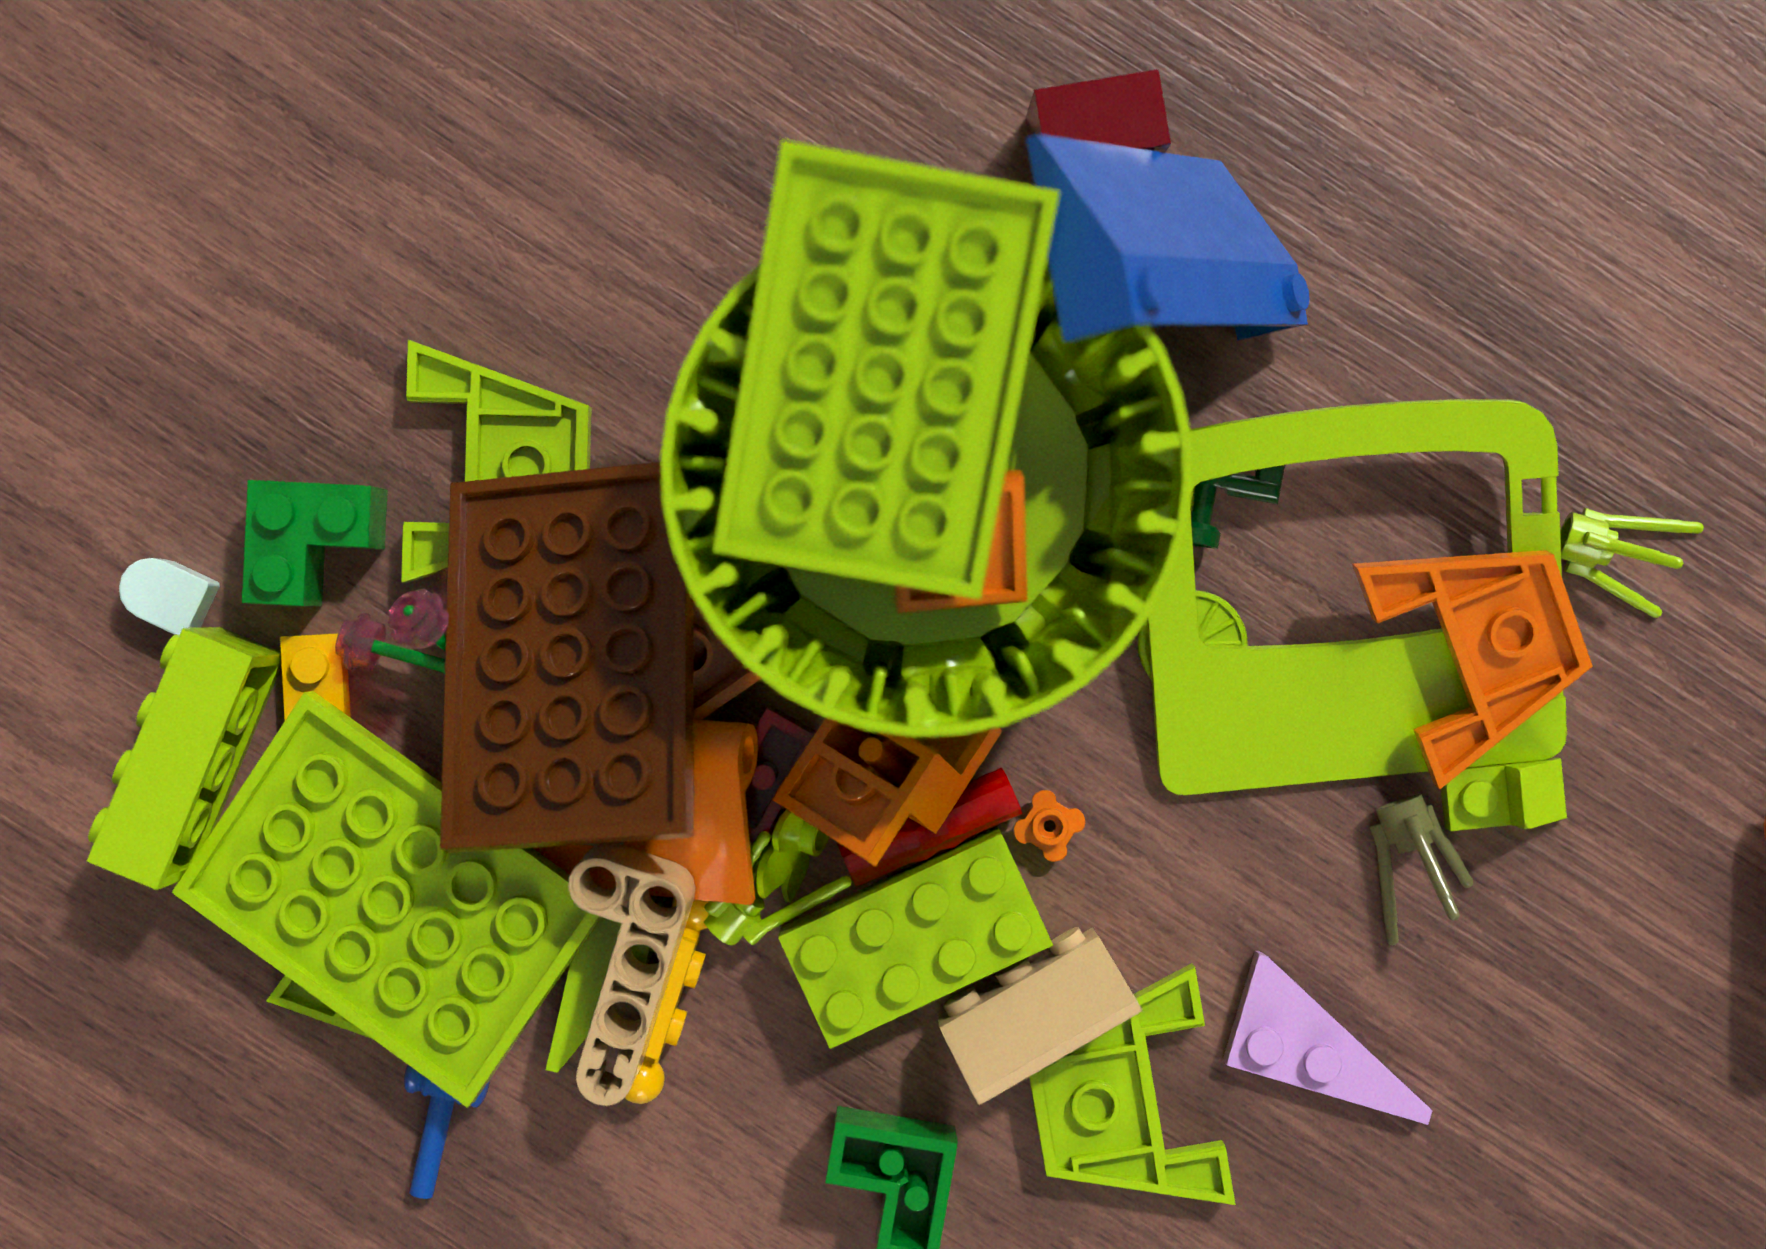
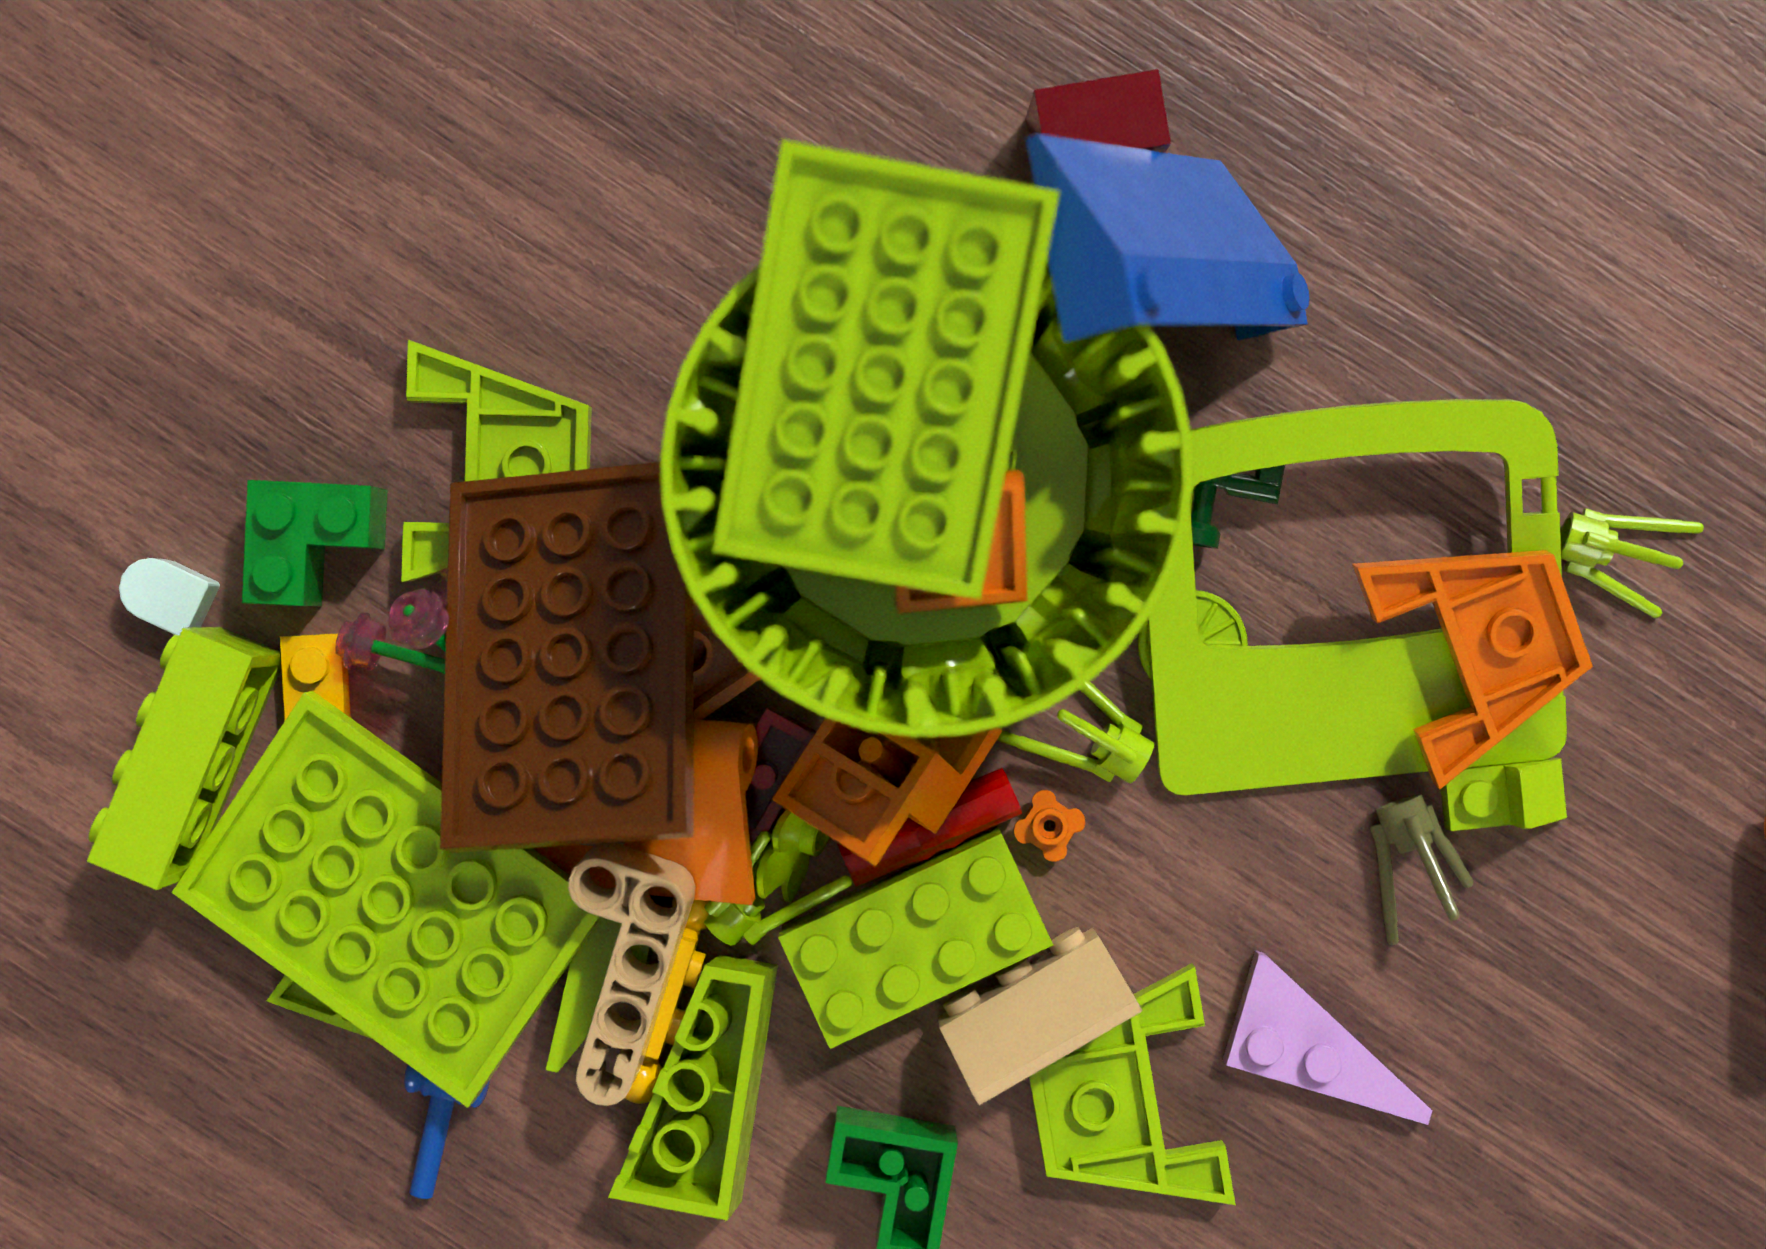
none -> lime wedge [608,955,778,1221]
none -> lime plant [997,682,1154,784]

